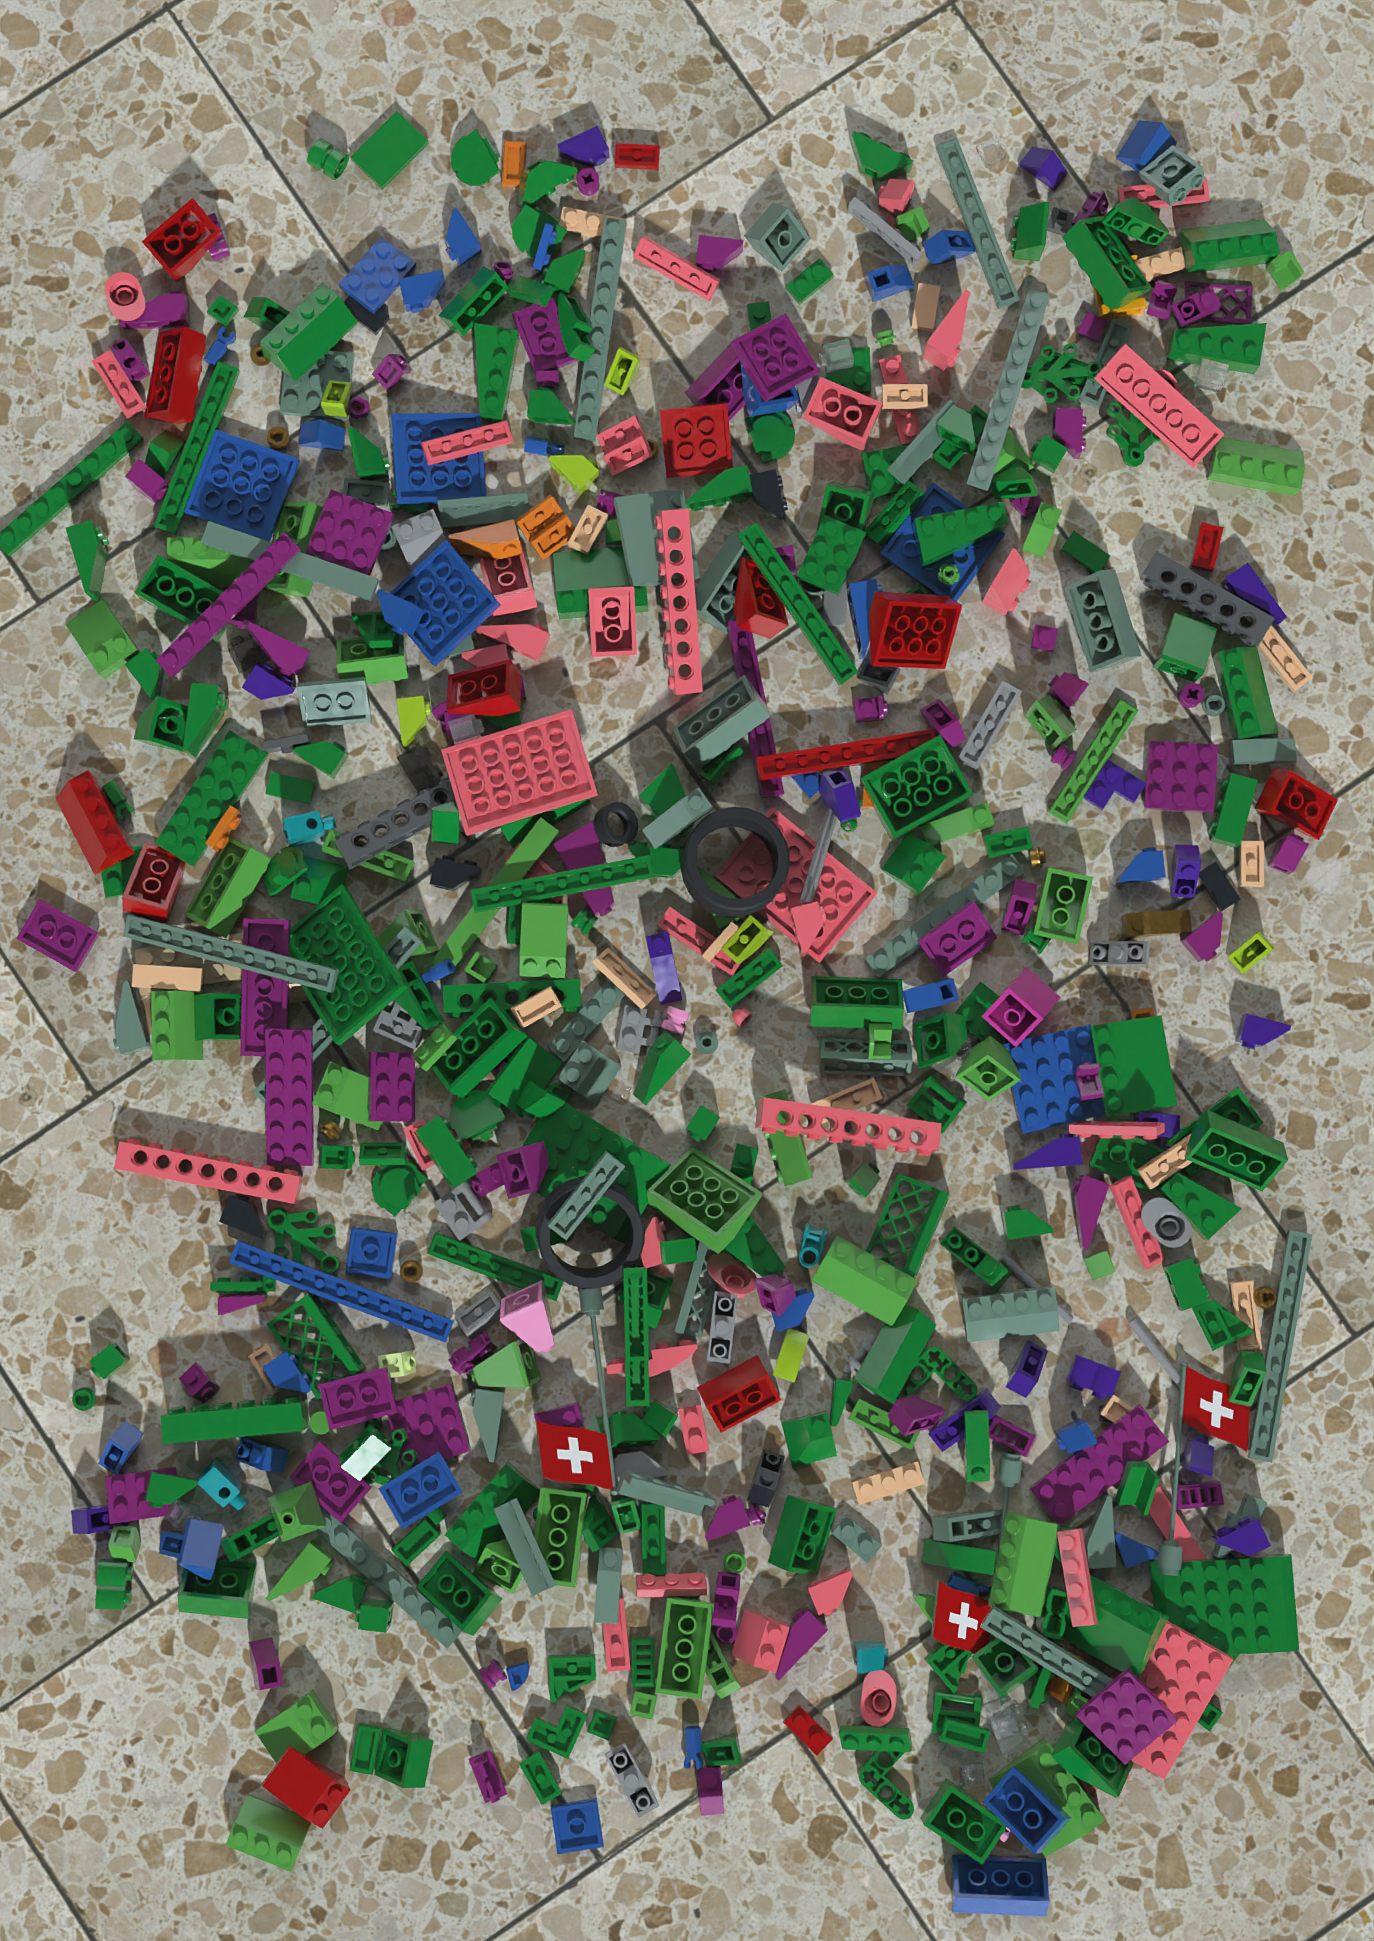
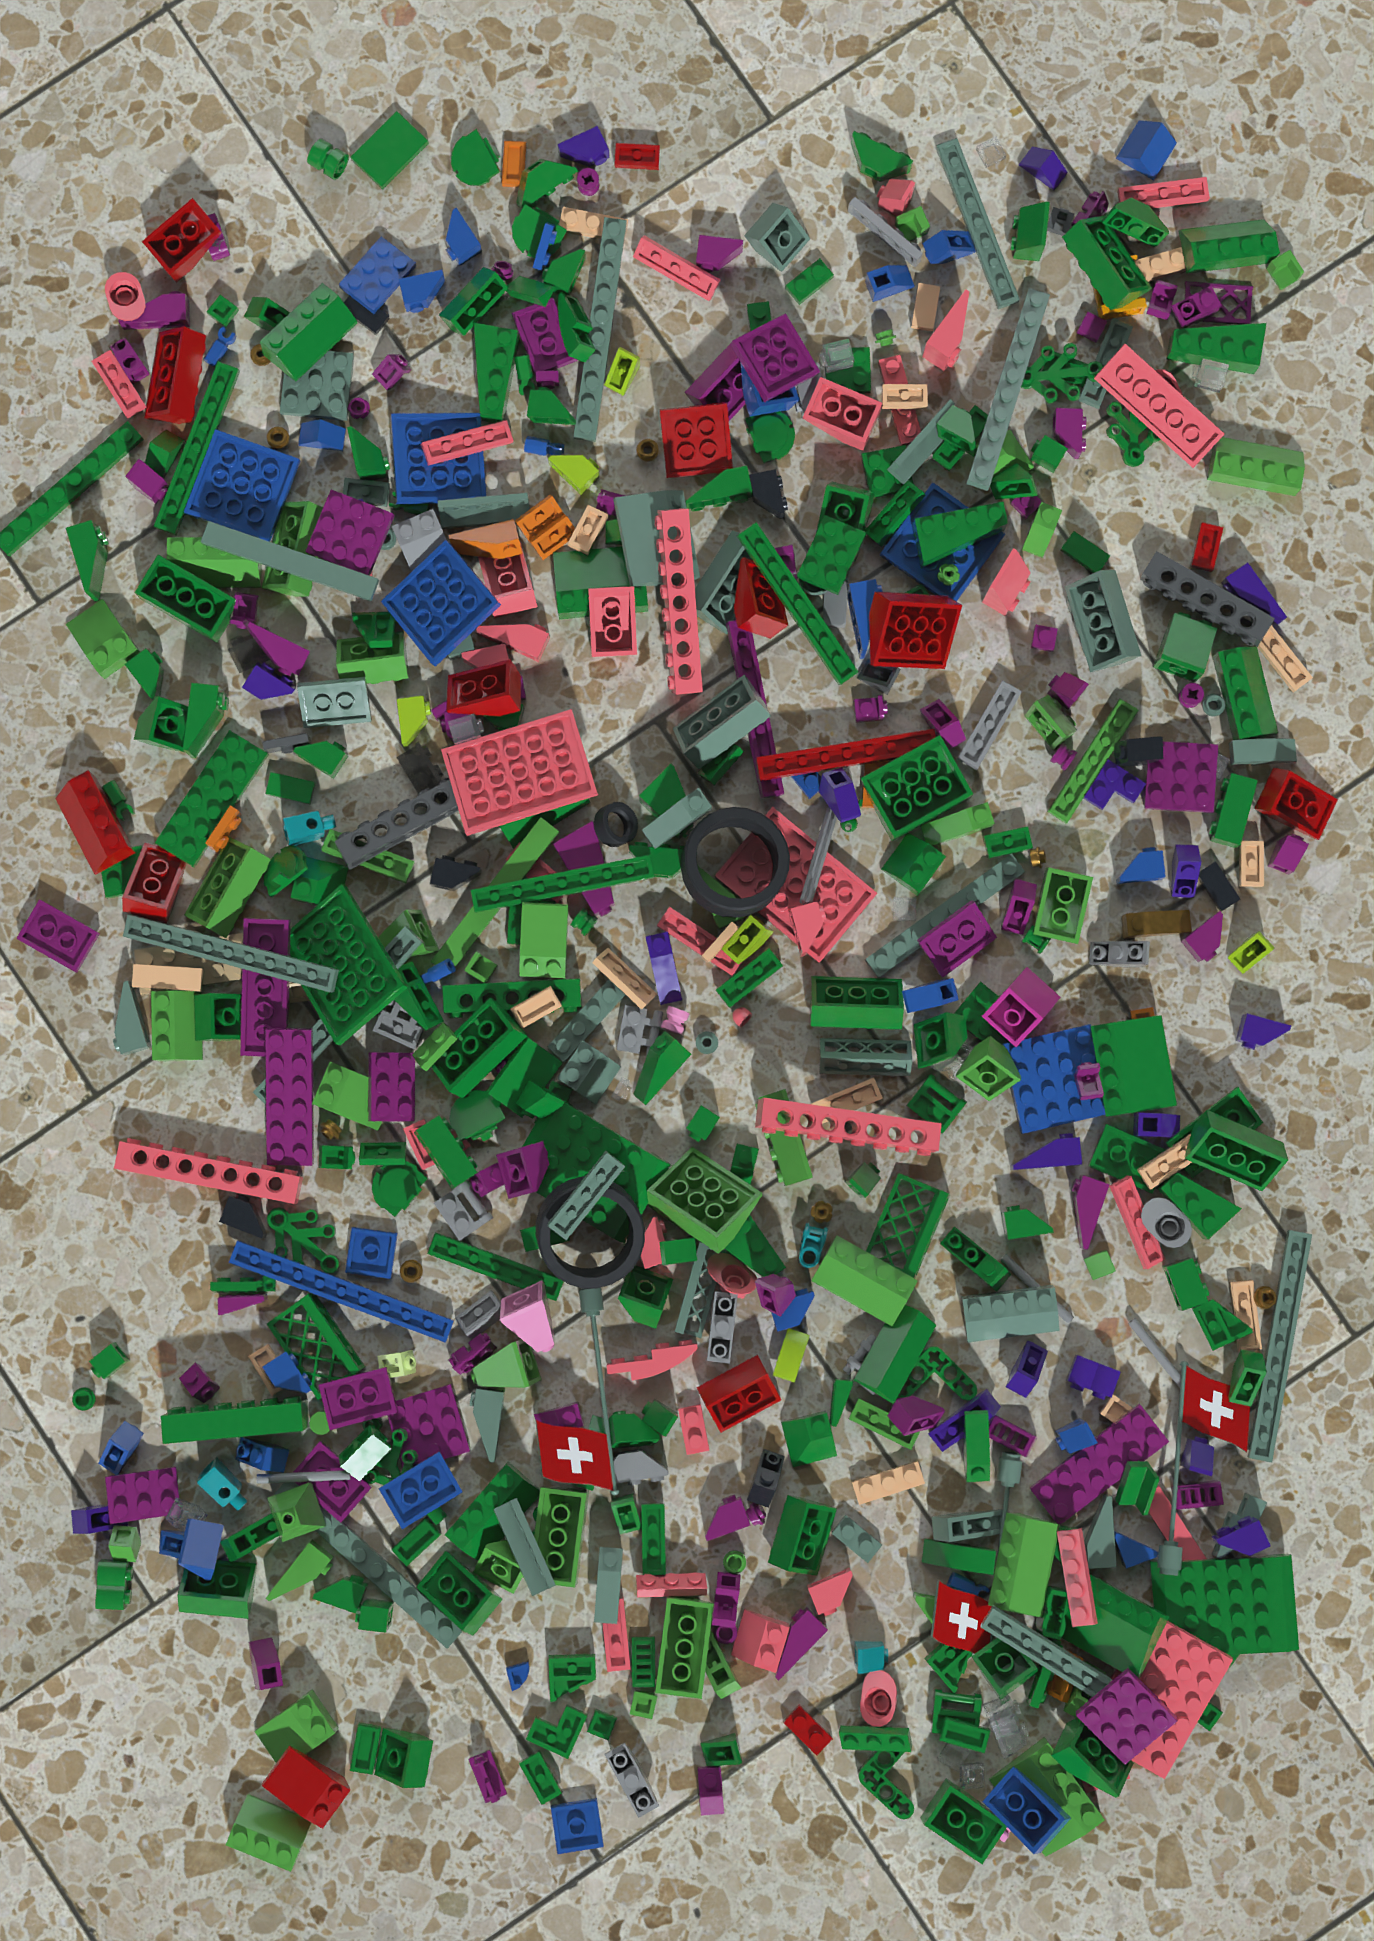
green slope [144,1471,197,1508] -> none
magenta plate [156,532,302,677] -> none
lime slope [321,380,351,417] -> none
blue slope [377,589,424,635] -> none
green slope [431,802,459,844] -> none
magenta wheel [479,1659,507,1689] -> none
green wing [581,1494,619,1552] -> none
coral slope [596,415,653,476] -> none
sand green fence [616,1469,715,1516] -> none
green slope [623,1267,650,1406] -> none
blue bar [684,1726,703,1770] -> none
bright green panel [867,1023,892,1059] -> none
blue slope [951,1855,1050,1916] -> none
coral plate [1069,1120,1165,1140] -> none
sand green plate [1139,145,1205,206] -> none
none -> light grey bar [257,1470,351,1484]
none -> green bar [514,354,536,396]
none -> pearl gold plate [810,1201,833,1224]
none -> black slope [1114,736,1164,766]

